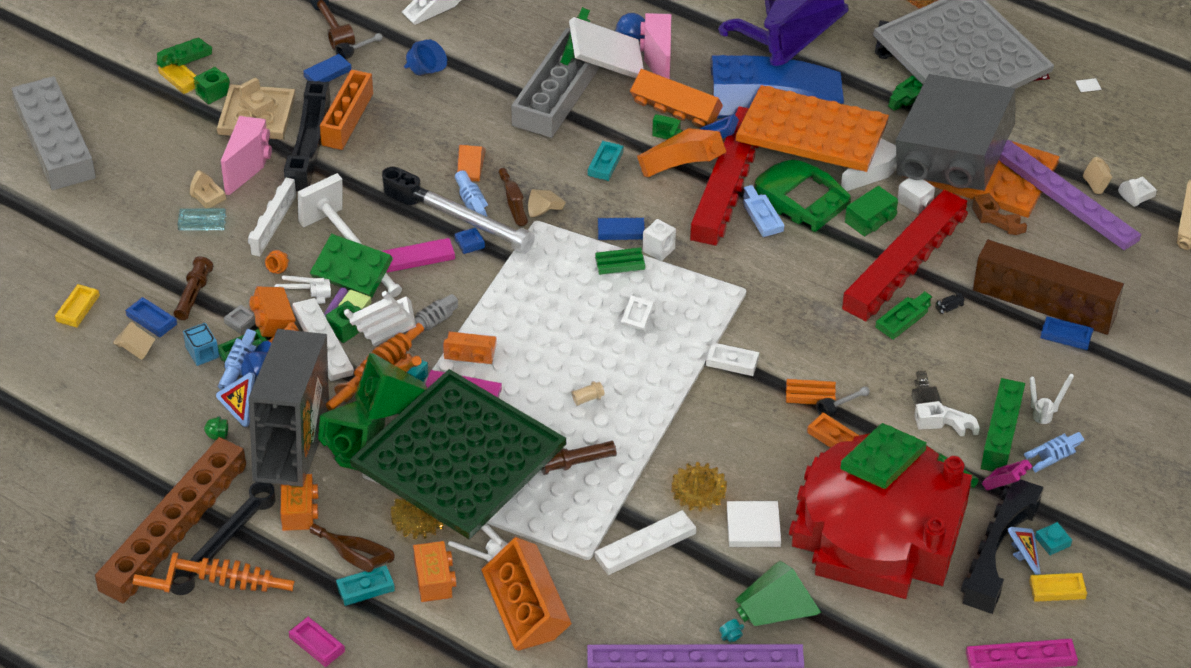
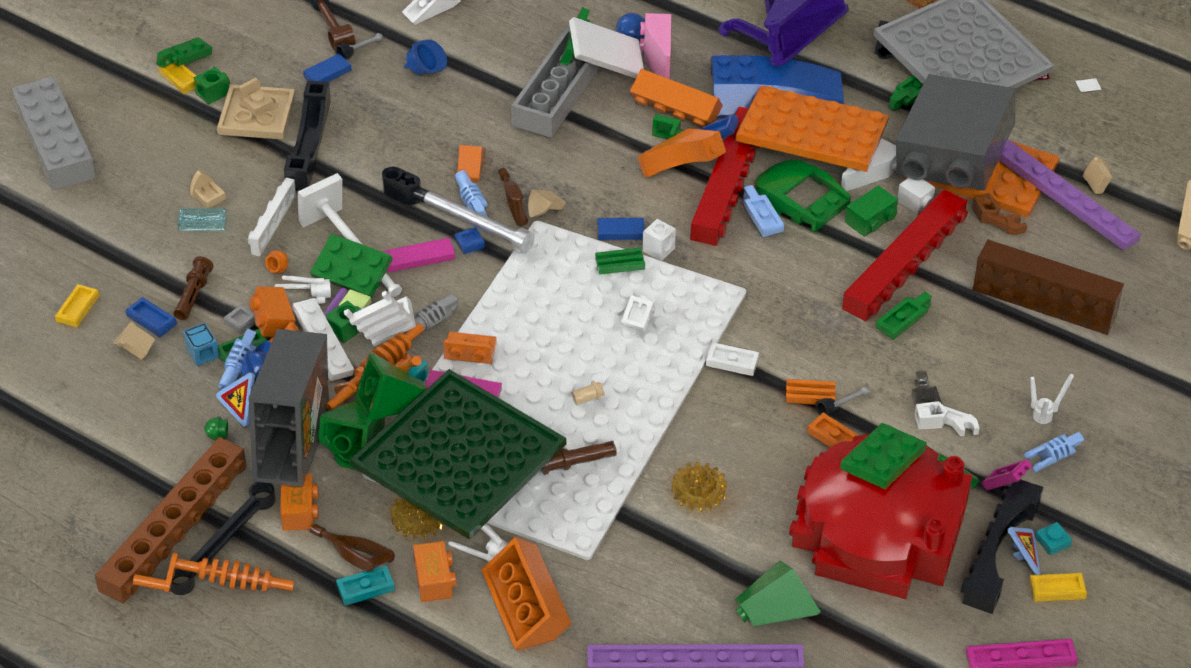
bright pink slope [221,116,272,195] -> none
dark pink tile [288,617,345,667] -> none
orange brick [320,69,373,150] -> none
teal plate [588,141,624,181] -> none
white plate [595,510,696,575] -> none
teal plate [719,619,744,643] -> none
white tile [726,501,781,547] -> none
black piece [936,293,965,314] -> none
green brick [981,378,1025,472] -> none
blue tile [1040,316,1094,350] -> none
white tile [1118,176,1157,207] -> none

